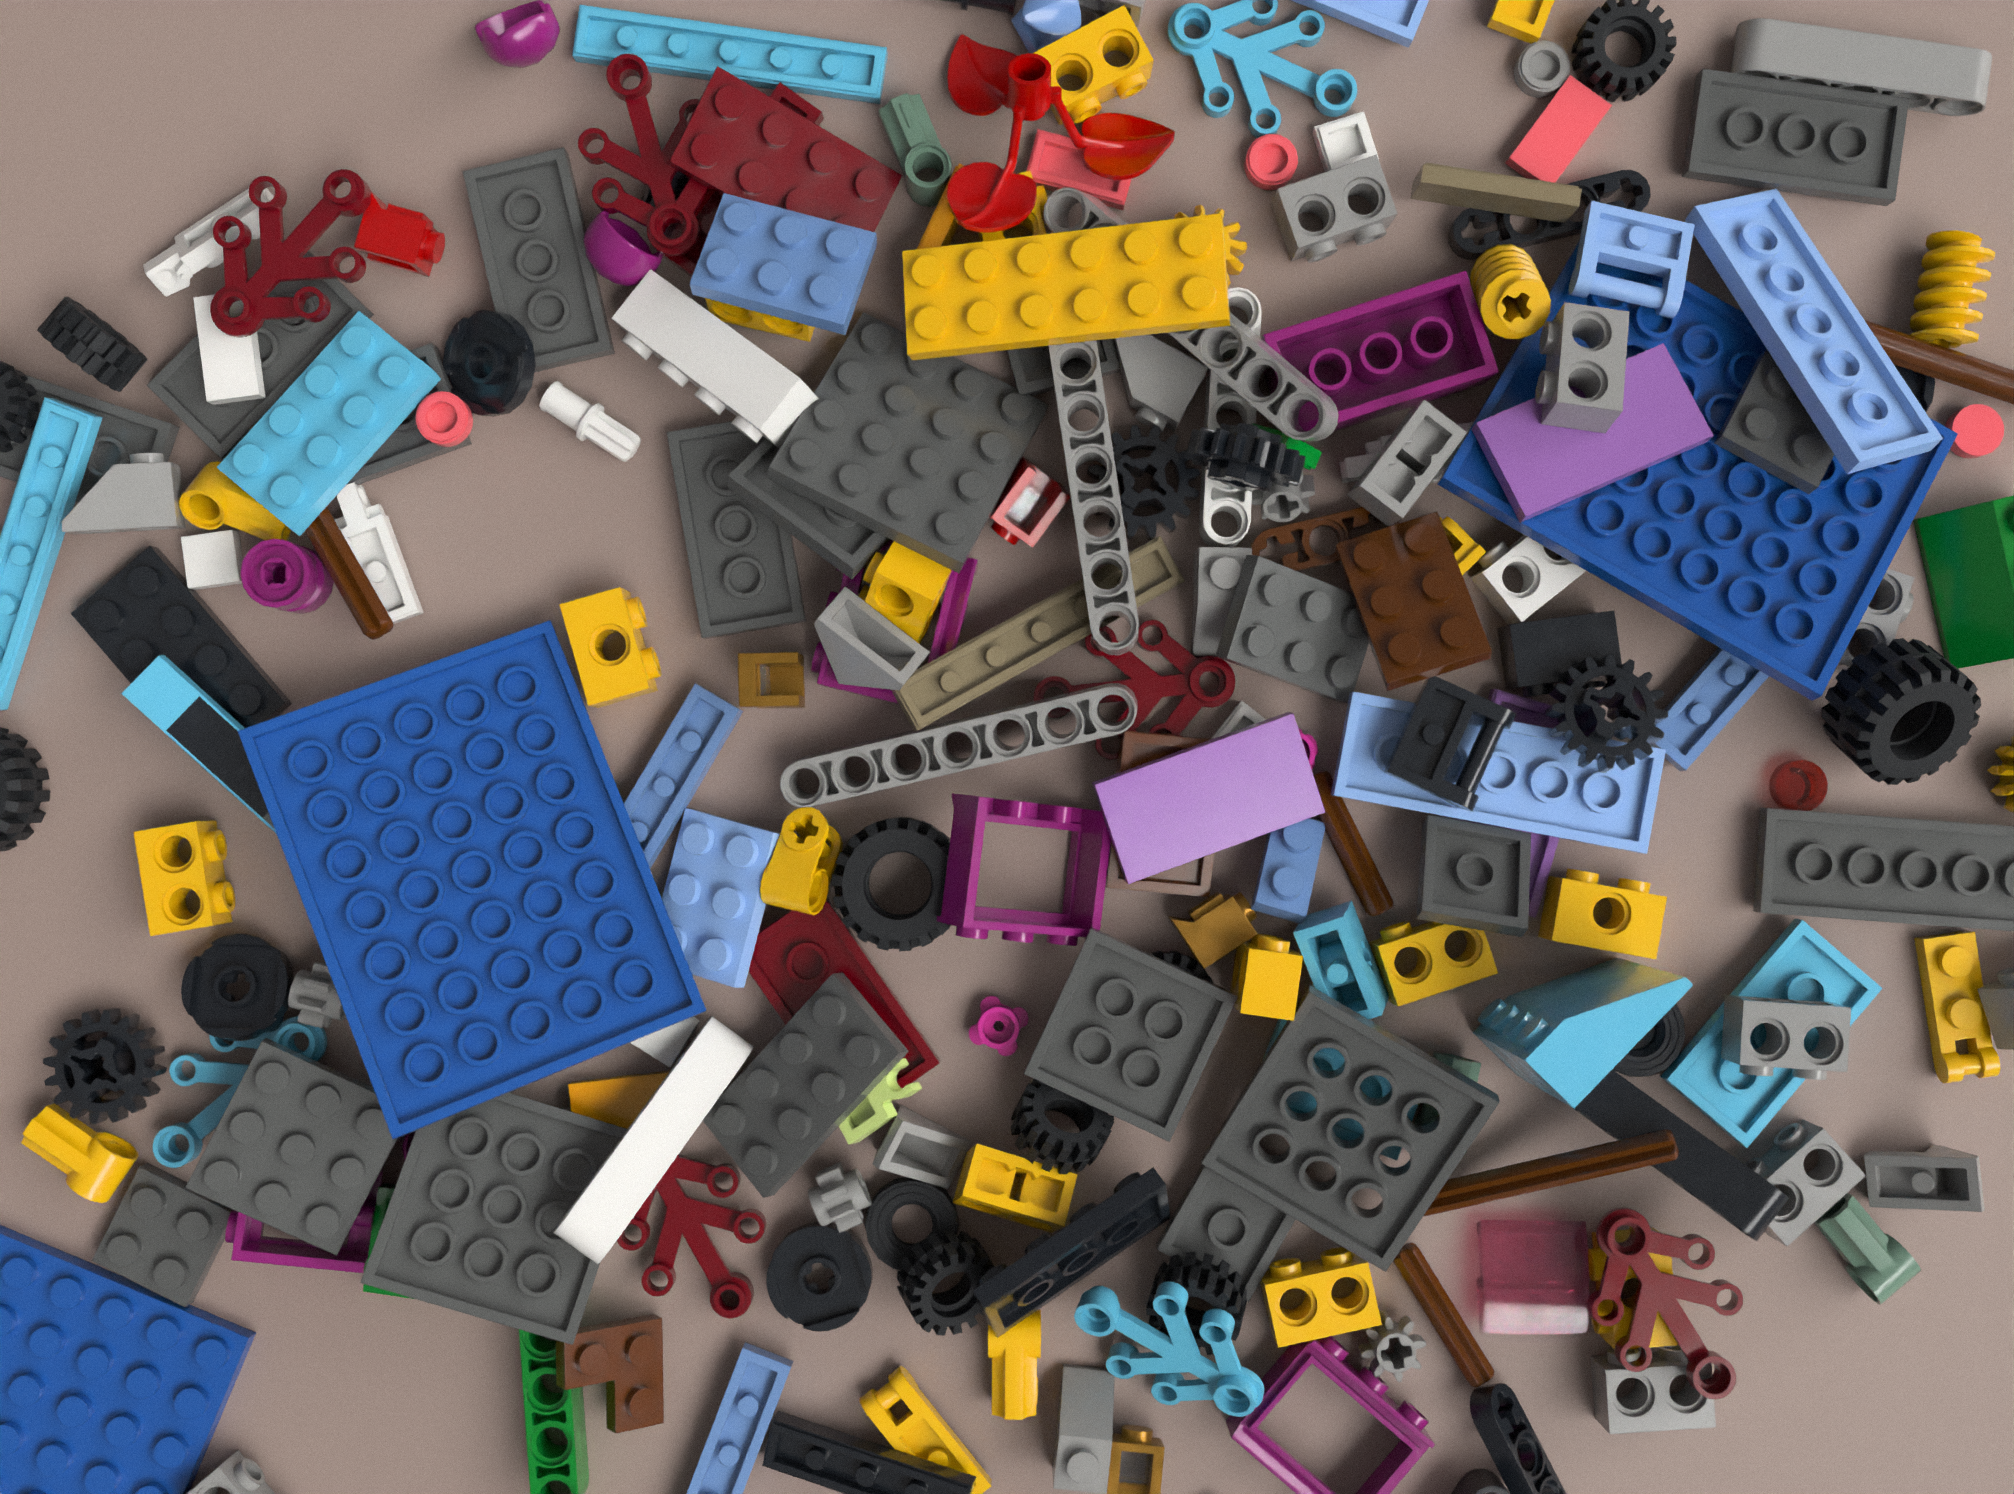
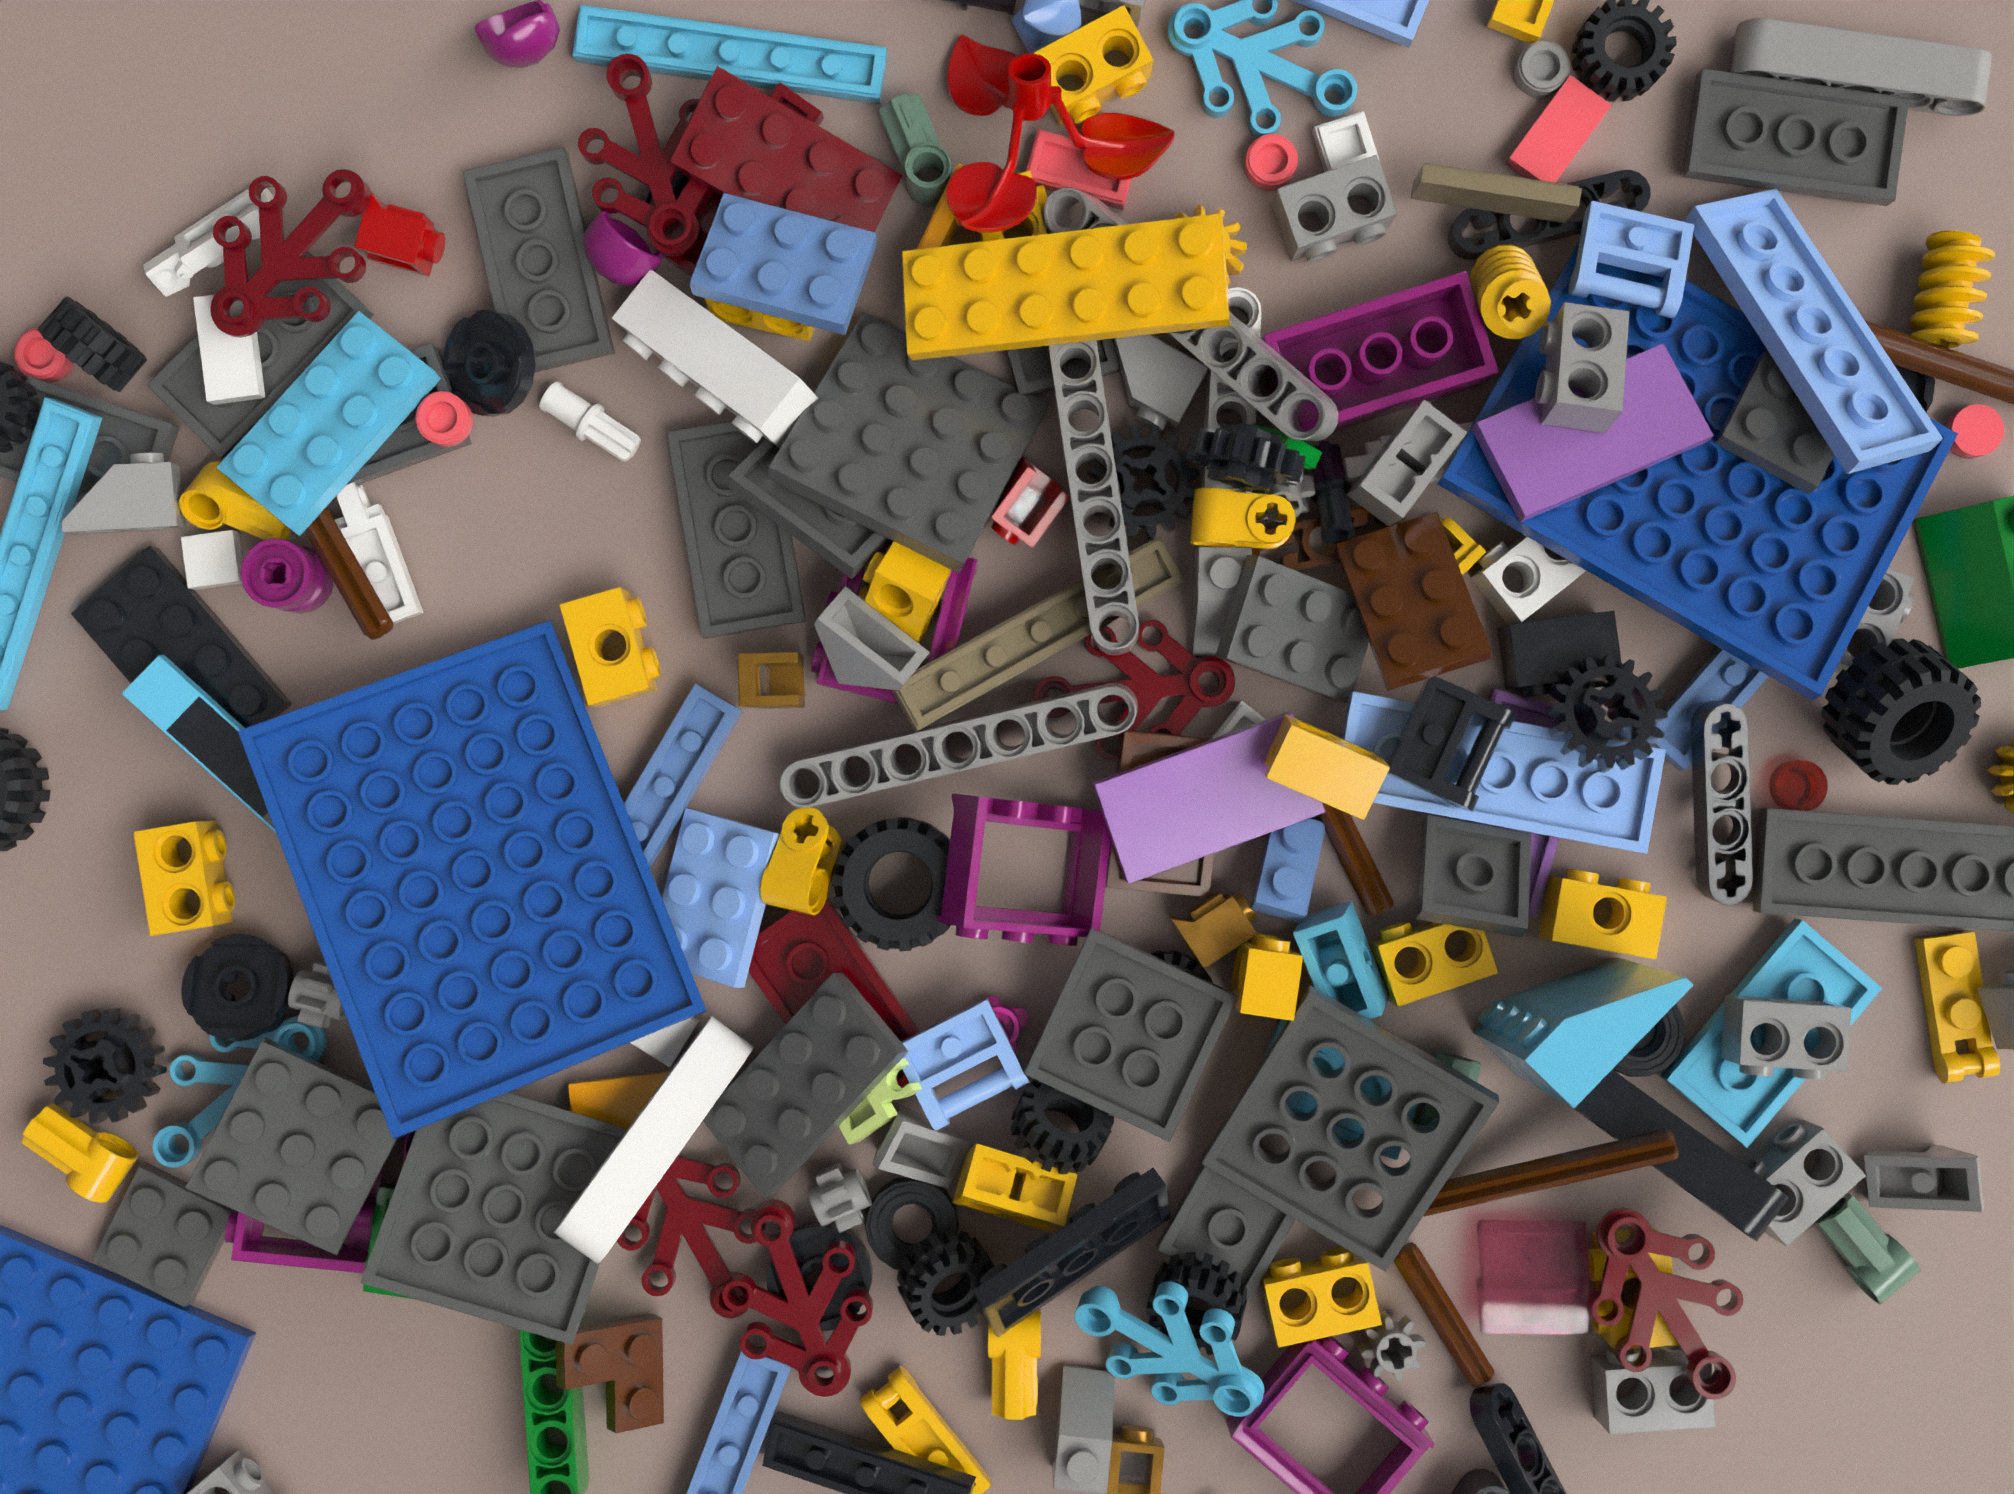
none -> coral tile [14,328,73,383]
none -> dark red plant [722,1199,873,1397]
none -> light blue plate [901,998,1030,1131]
none -> yellow piece [1190,488,1296,550]
none -> yellow hinge [1264,714,1390,820]
none -> black axle [1311,441,1355,544]
none -> black beam [1691,701,1753,905]

